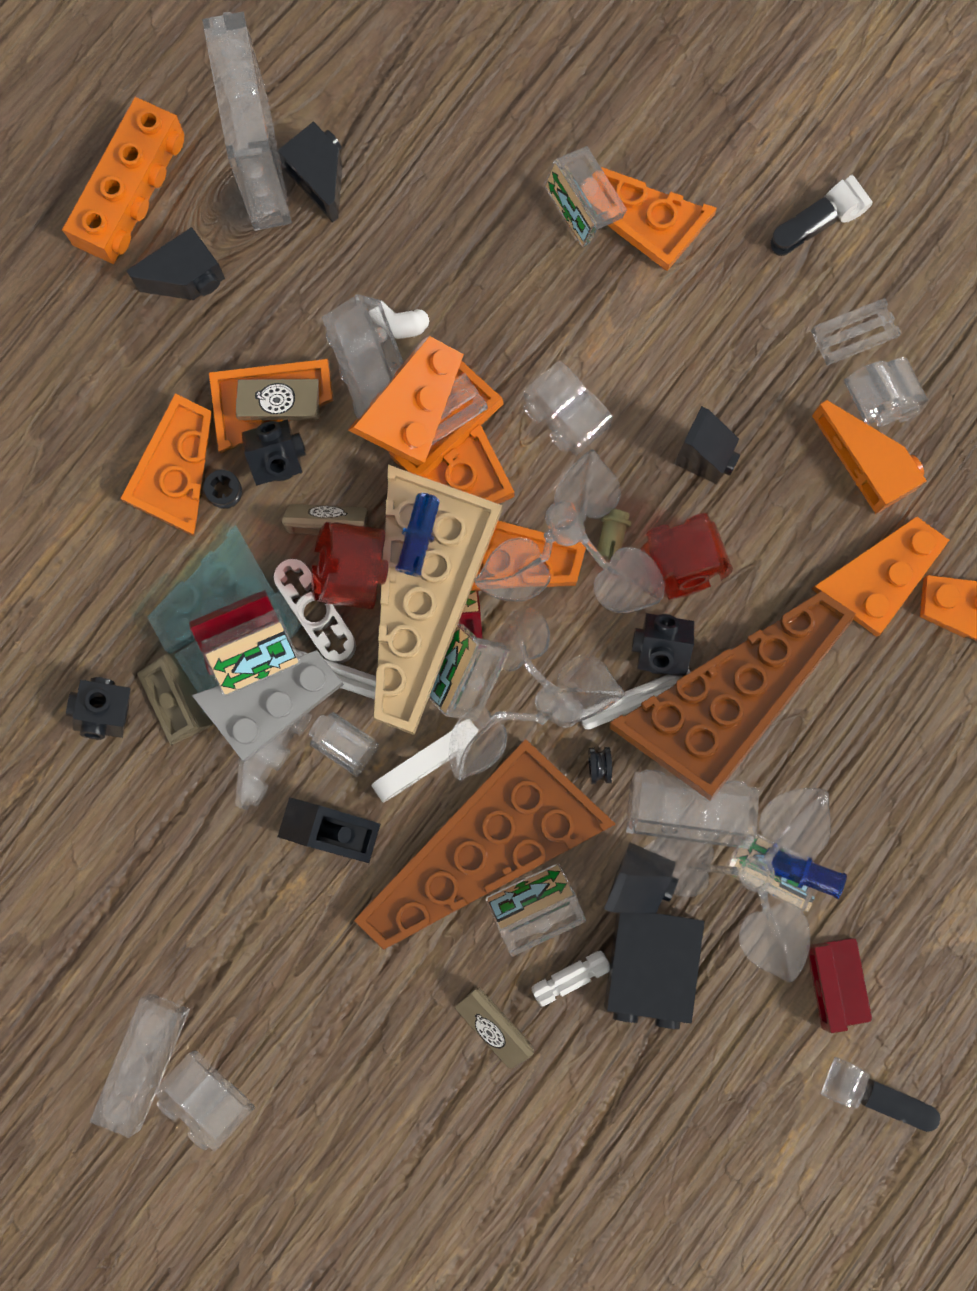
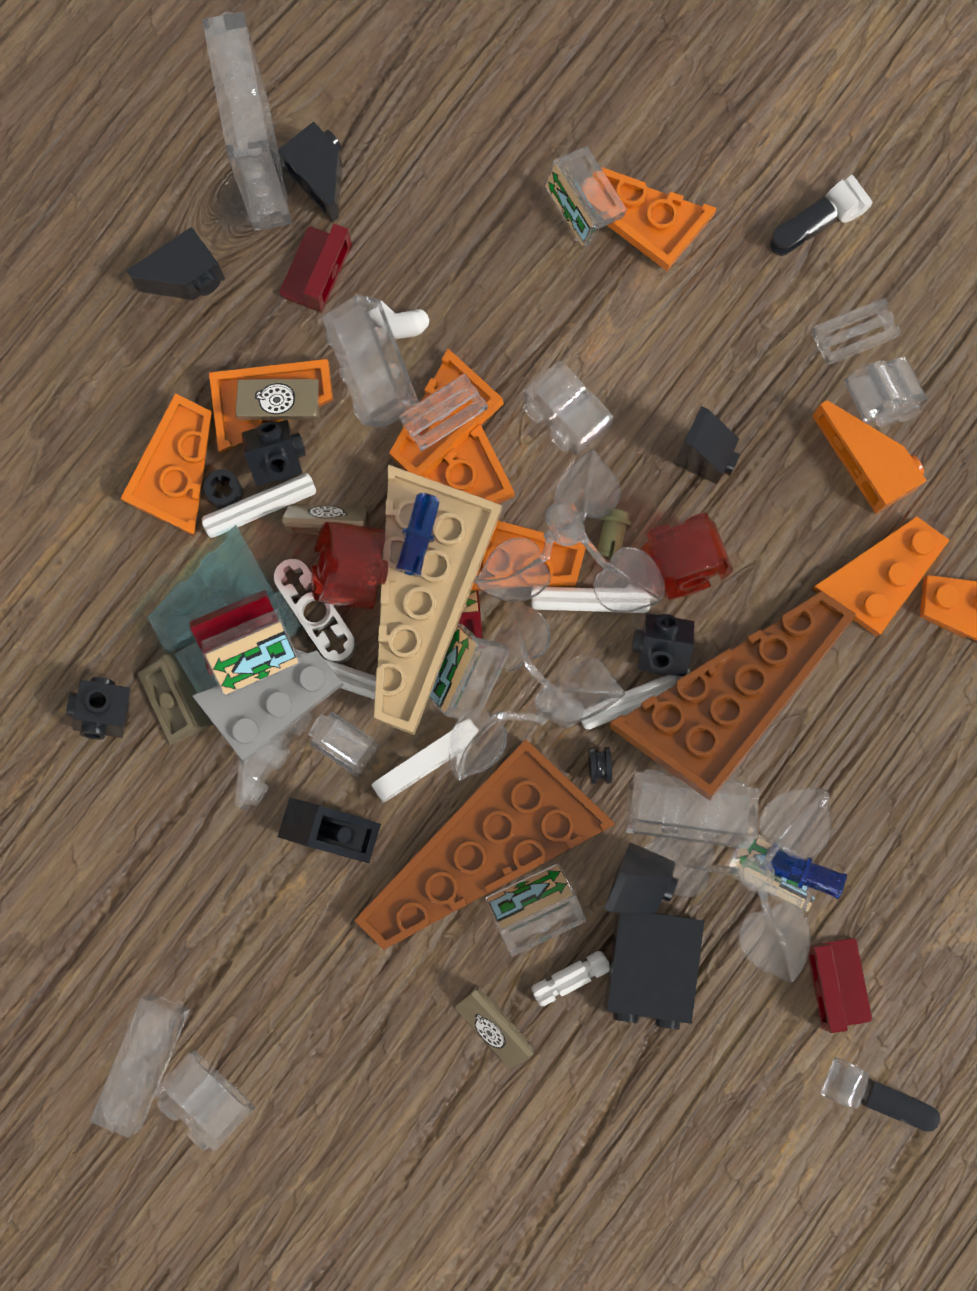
orange brick [62,97,184,264] -> none
orange wing [348,336,464,465] -> none
none -> white axle [202,473,316,538]
none -> dark red panel [279,223,352,313]
none -> white axle [531,586,651,613]

